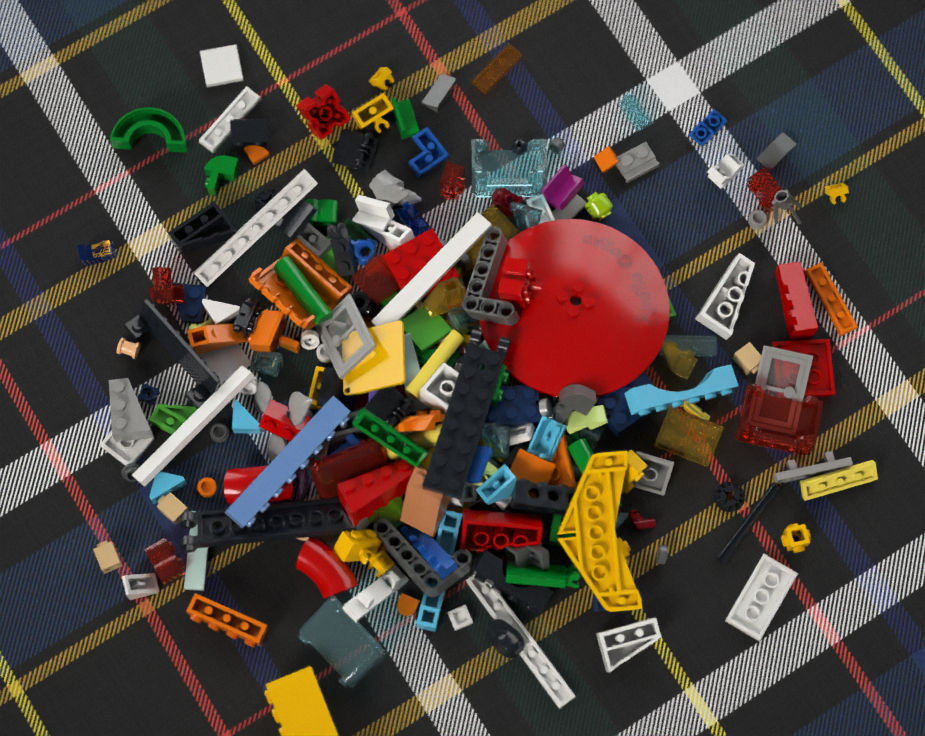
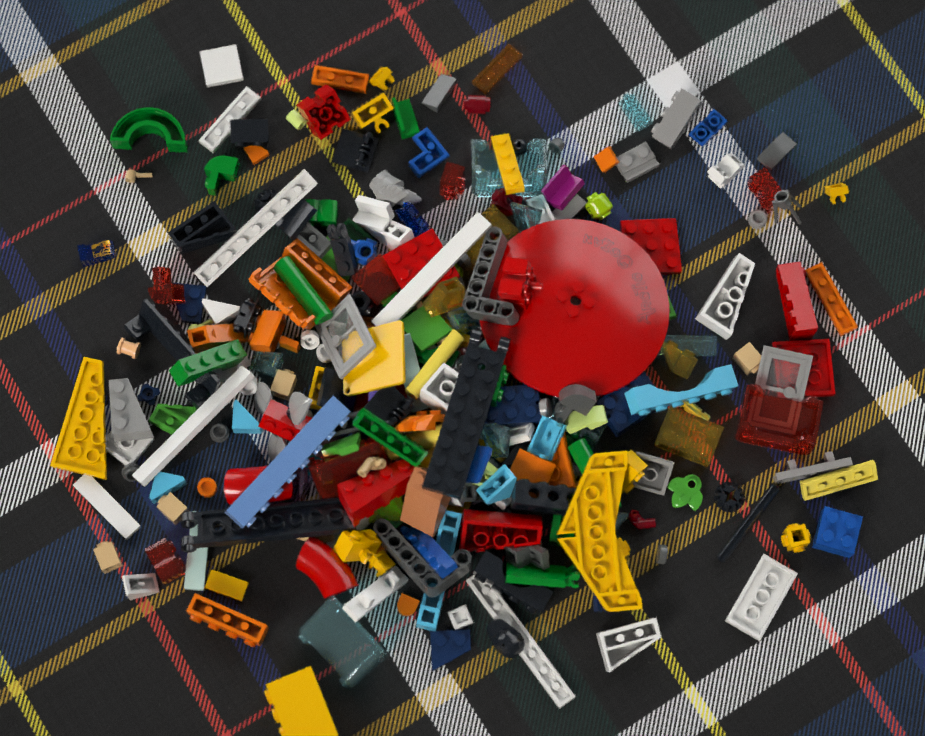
none -> yellow wing [50,357,107,480]
none -> white tile [73,475,141,540]
none -> tan hand [125,169,152,183]
none -> green arch [169,339,247,387]
none -> yellow tile [204,570,249,602]
none -> tan brick [270,369,297,401]
none -> yellowish green hinge [286,109,307,130]
none -> orange tile [311,65,369,94]
none -> bright green tile [321,433,362,457]
none -> tan arm [357,457,386,477]
none -> dark blue wing [430,630,471,671]
none -> dark red brick [464,95,490,114]
none -> yellow plate [491,133,525,195]
none -> red plate [619,218,682,275]
none -> light grey wedge [651,88,703,150]
none -> bright green plate [667,474,703,511]
none -> blue brick [812,506,863,558]

